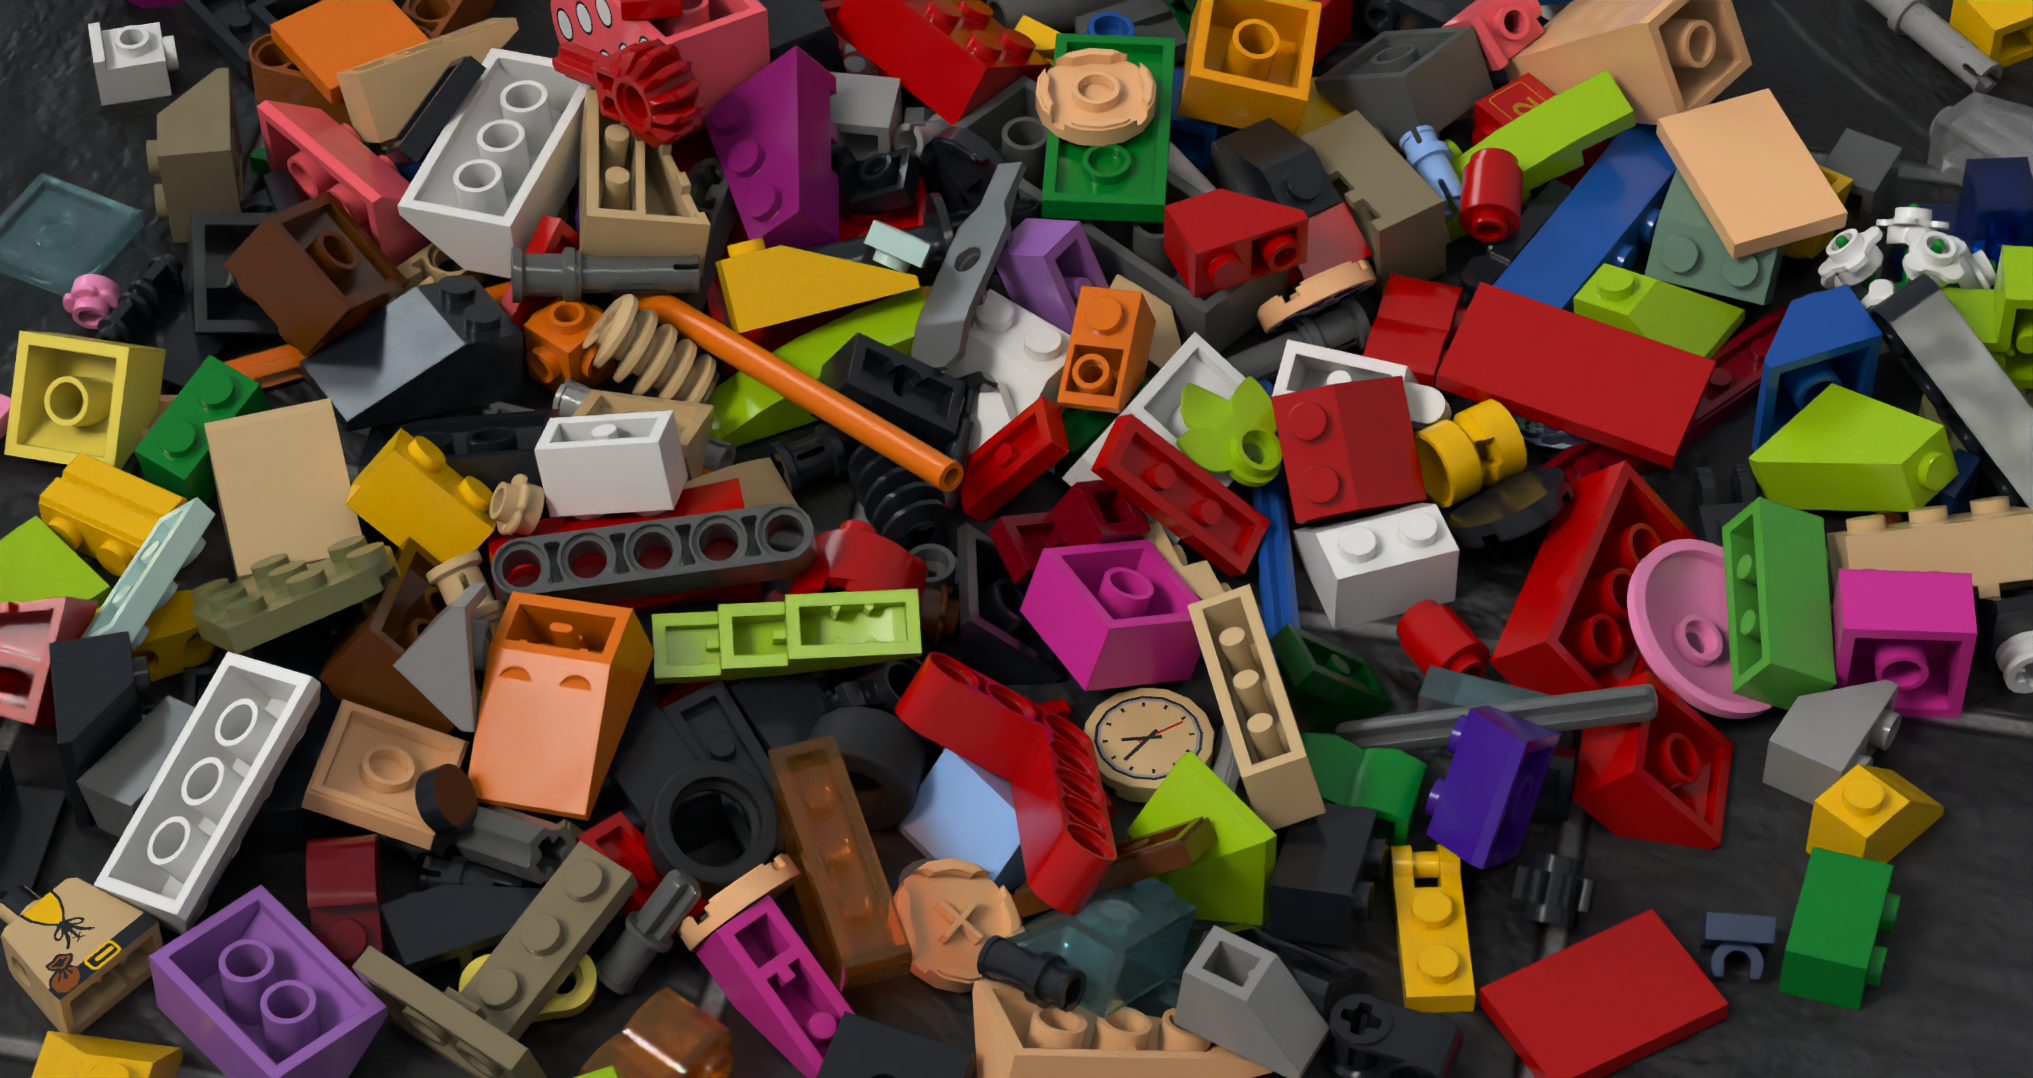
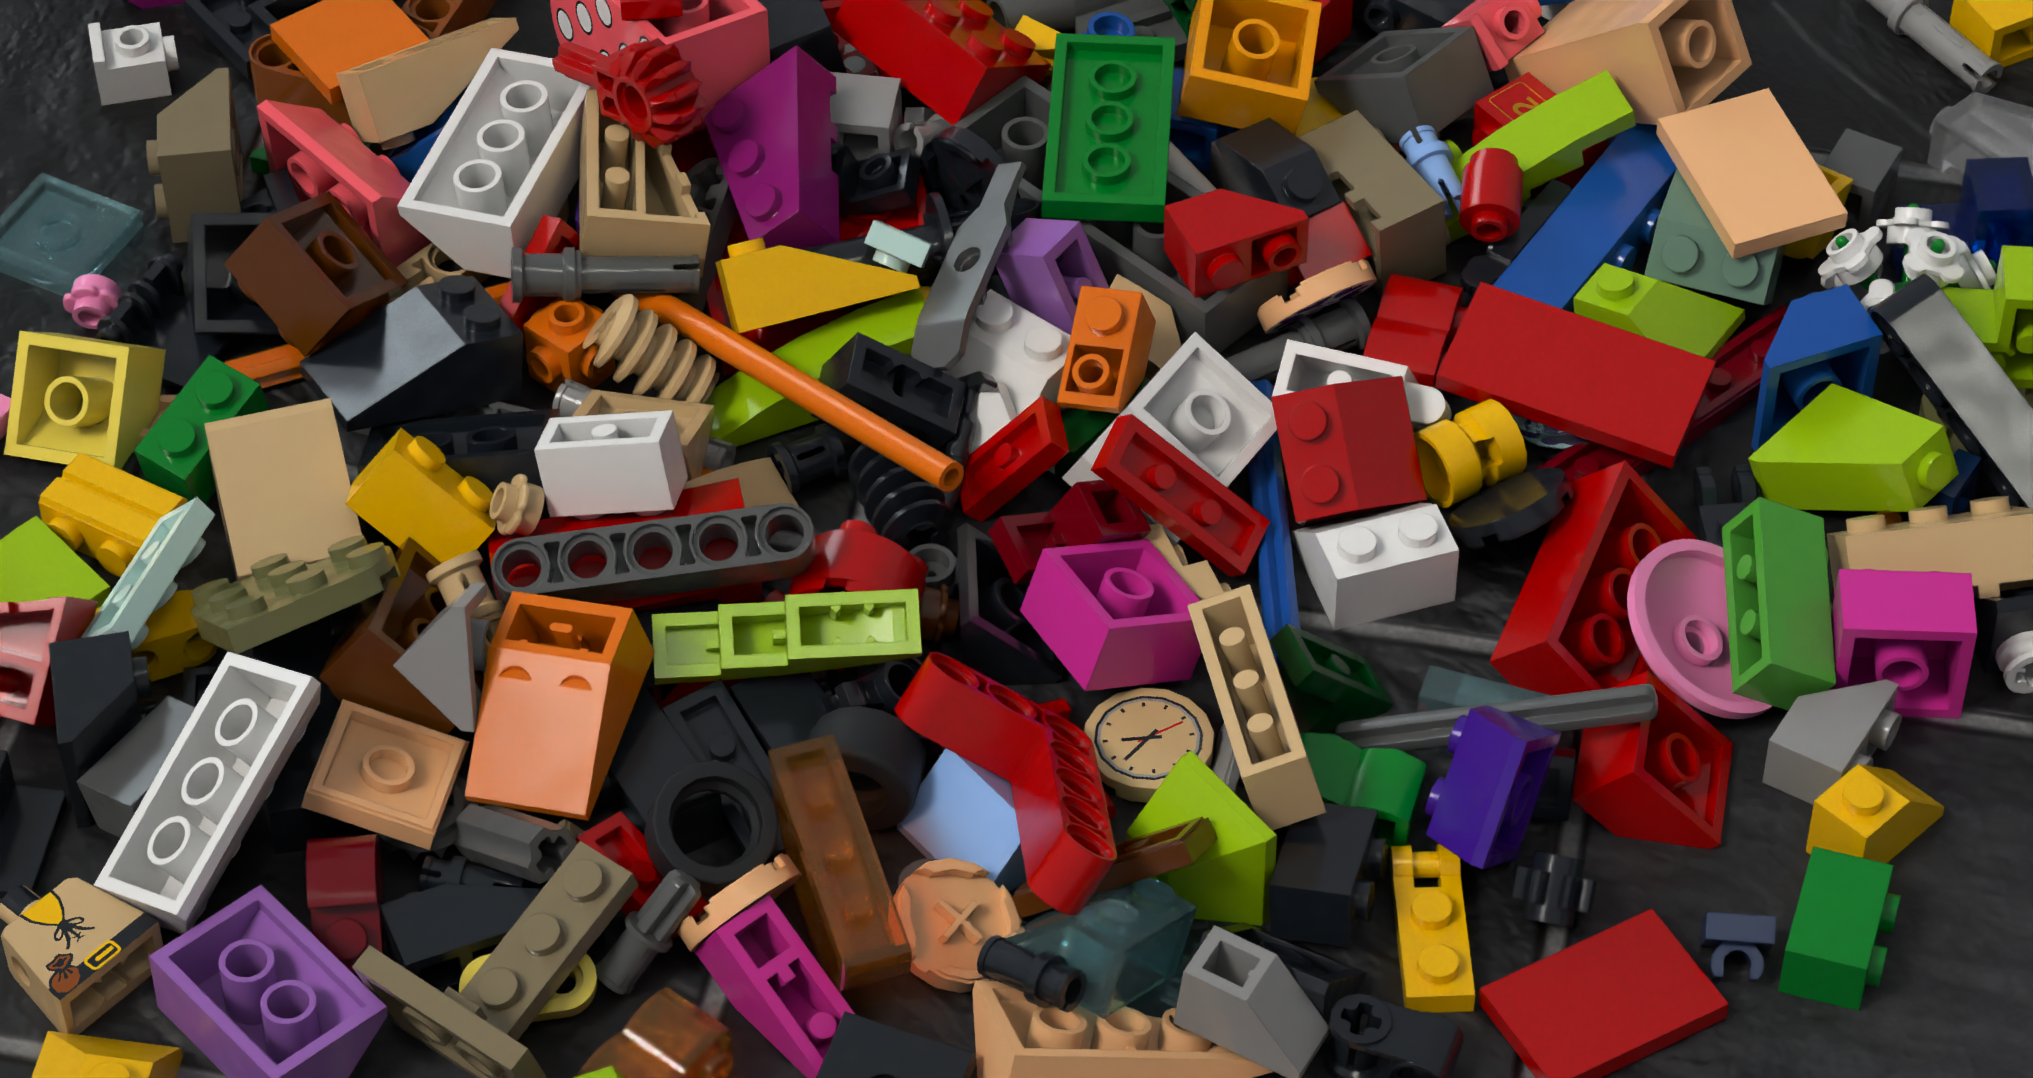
black tile [385,55,487,168] -> none
tile [415,763,477,835] -> none
light nougat tile [1036,48,1156,147] -> none
lime plate [1176,376,1282,487] -> none
red brick [1396,600,1489,694] -> none

